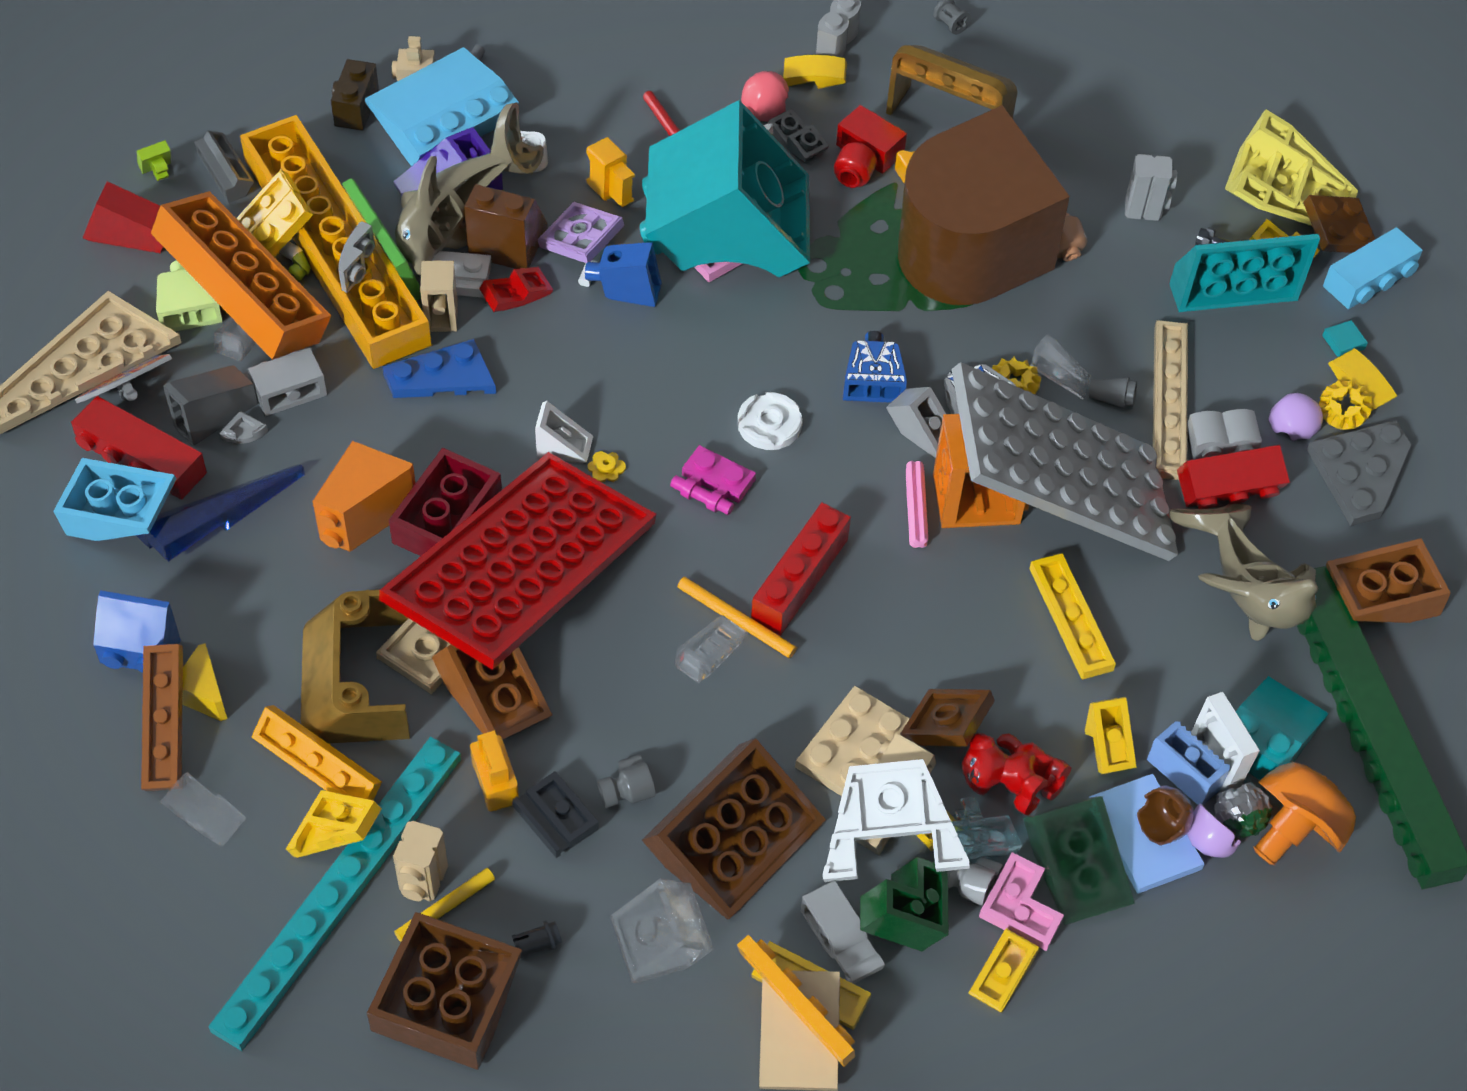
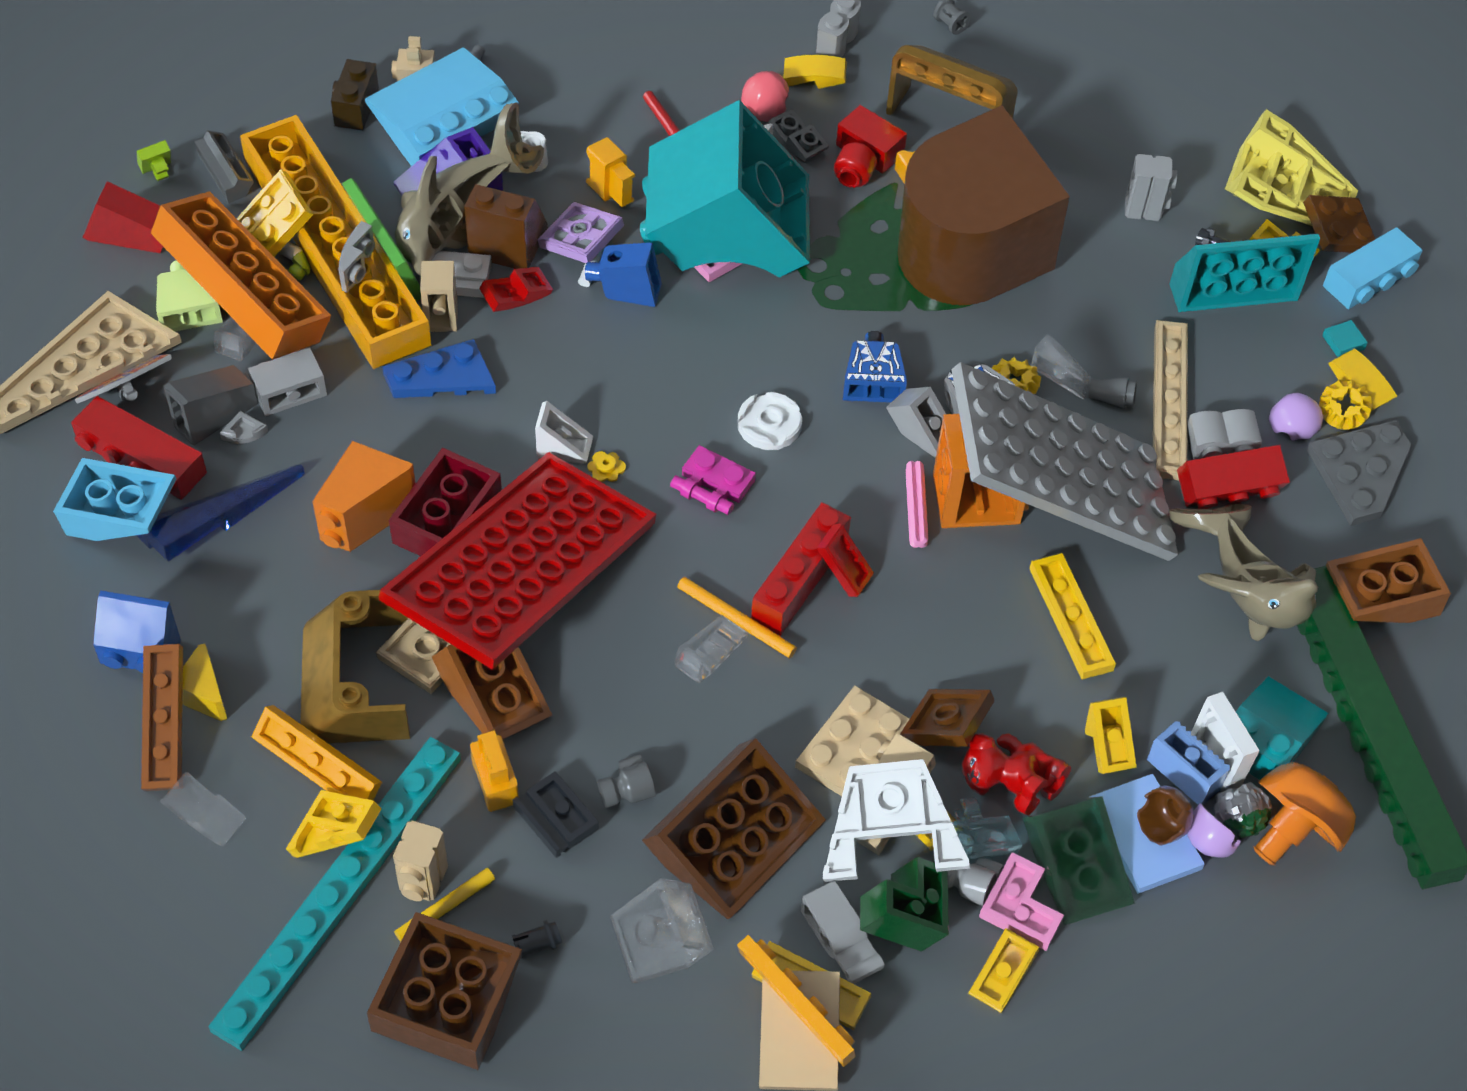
nougat head [1057,213,1087,261] -> none
none -> red plate [817,524,874,597]

